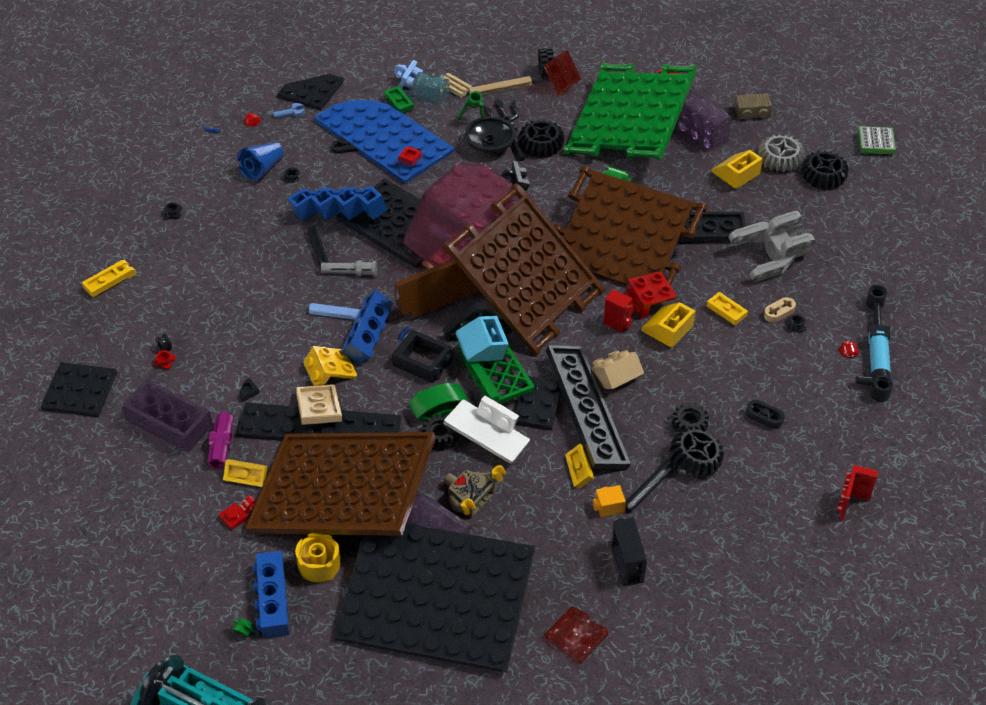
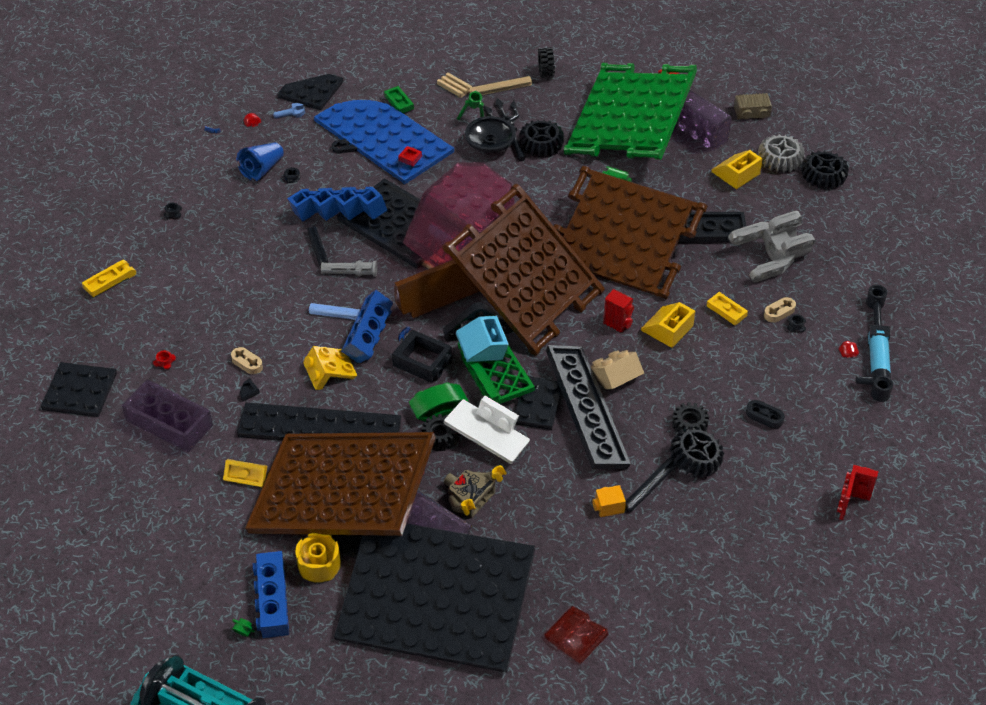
black bush [155,333,172,351] -> none
magenta piece [207,412,234,469] -> none
red plate [219,496,255,531] -> none
tan tile [296,385,342,425] -> none
light blue hips [394,60,423,89] -> none
clear light blue brick [412,72,450,103] -> none
black hips [500,161,530,191] -> none
clear red slope [544,50,581,96] -> none
yellow plate [565,444,594,488] -> none
black window [611,517,647,586] -> none
red bracket [625,272,676,319] -> none
tile [858,126,896,154] -> none
none -> tan beam [231,347,263,374]

